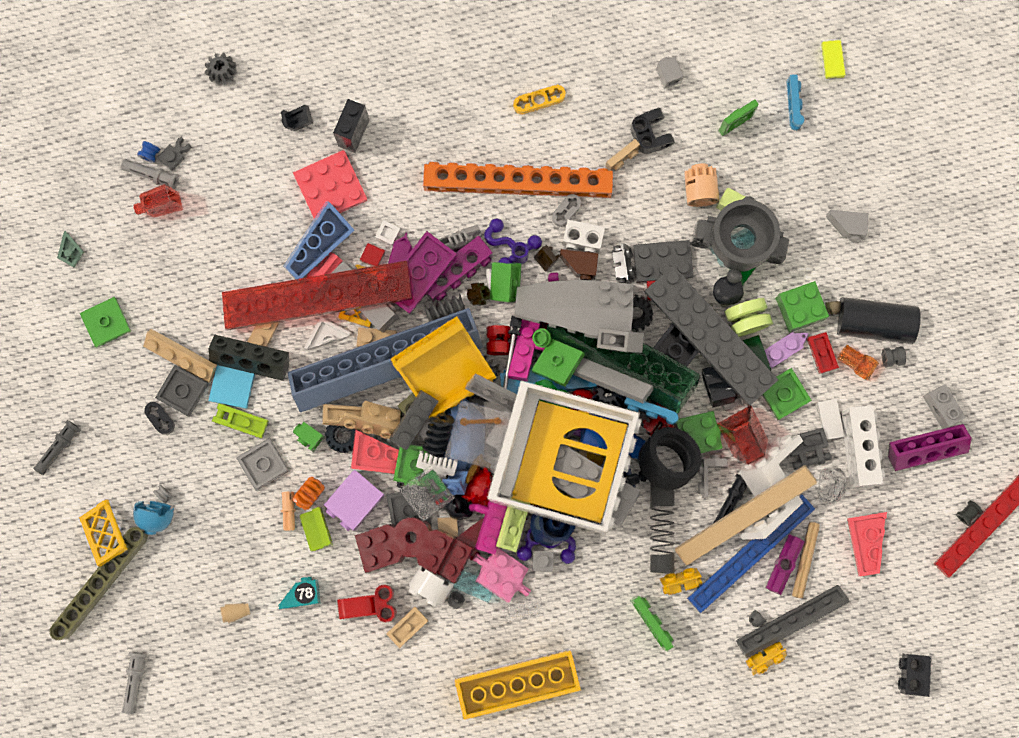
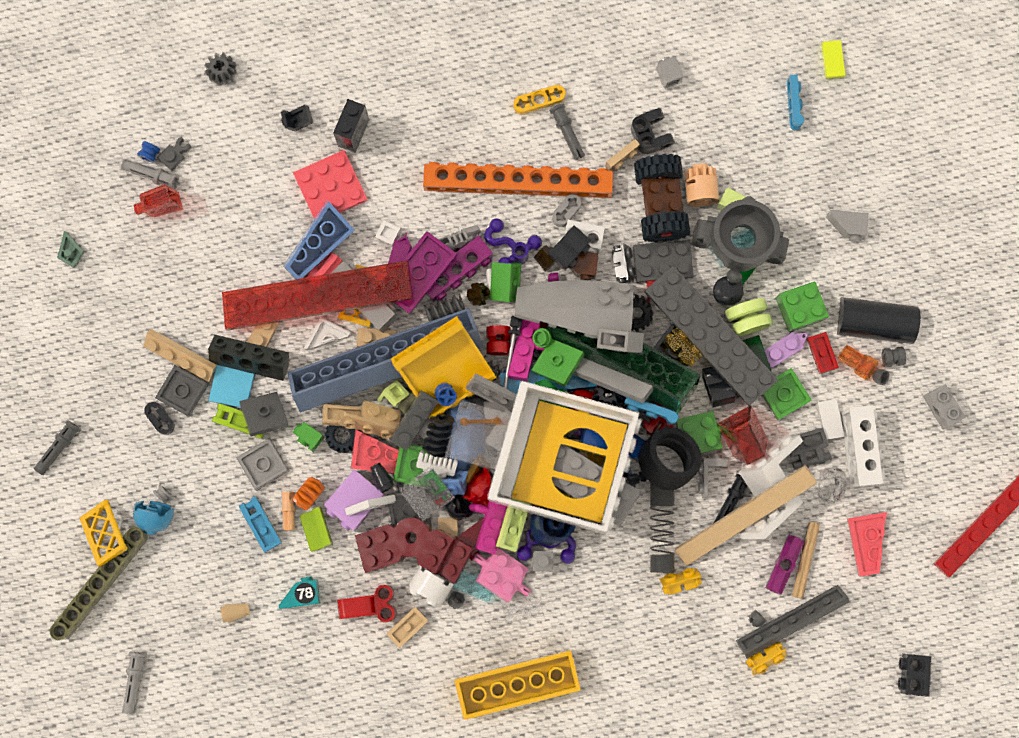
bright green plate [80,297,131,348] -> none
red tile [360,243,385,268] -> none
bright green plate [630,596,674,651] -> none
blue plate [687,495,815,613] -> none
bright green plate [719,99,759,136] -> none
dark tan hinge [825,301,841,315] -> none
magenta brick [888,424,972,471] -> none
pearl dark grey bush [956,500,983,526] -> none
none -> dark grey plate [239,392,288,437]
none -> dark azure plate [239,496,282,553]
none -> white tile [345,495,396,516]
none -> black cone [370,463,395,493]
none -> yellowish green panel [377,380,410,407]
none -> blue wheel [435,383,457,406]
none -> black brick [548,225,591,271]
none -> dark grey pin [549,103,585,160]
none -> black plate [634,154,690,242]
none -> clear yellow hinge [665,328,702,367]
none -> dark grey hinge [872,369,889,385]

